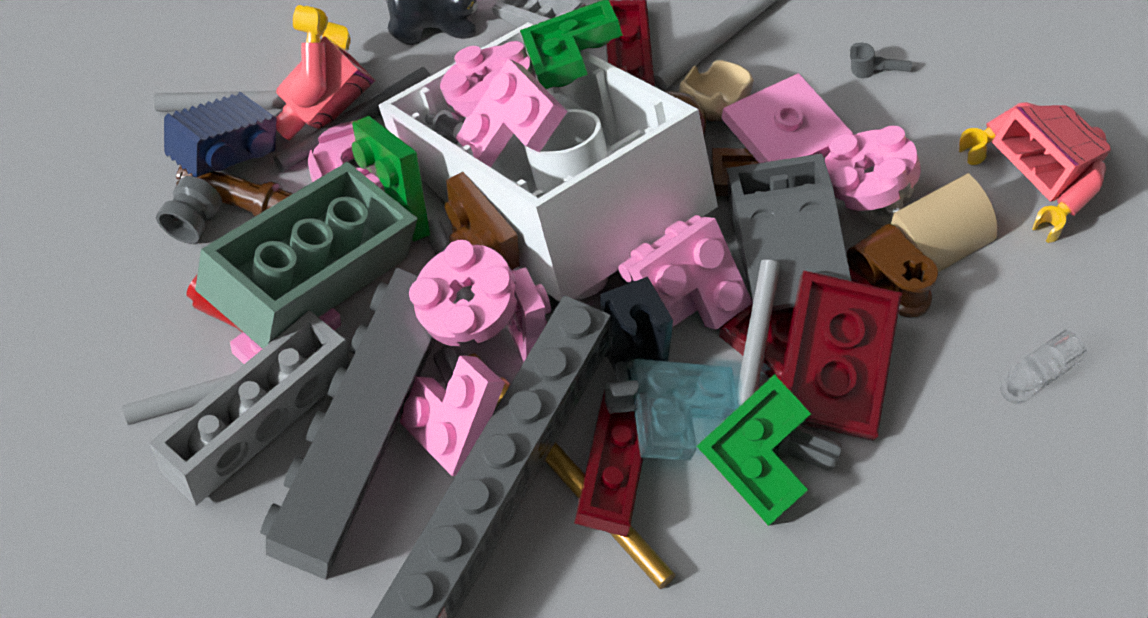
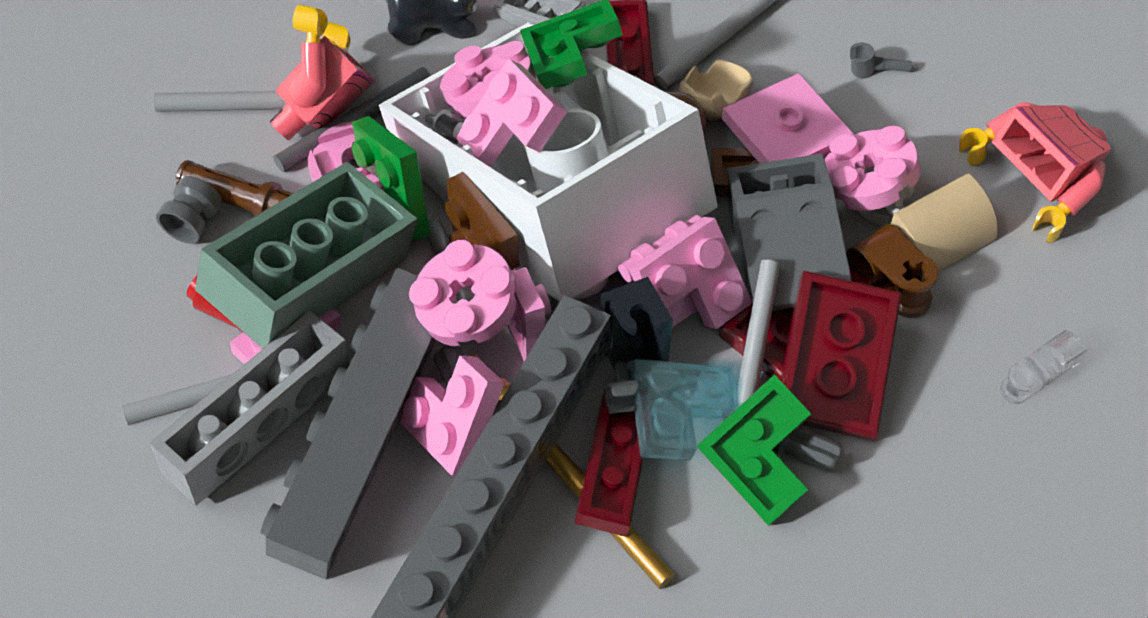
dark blue brick [164,91,277,178] -> none

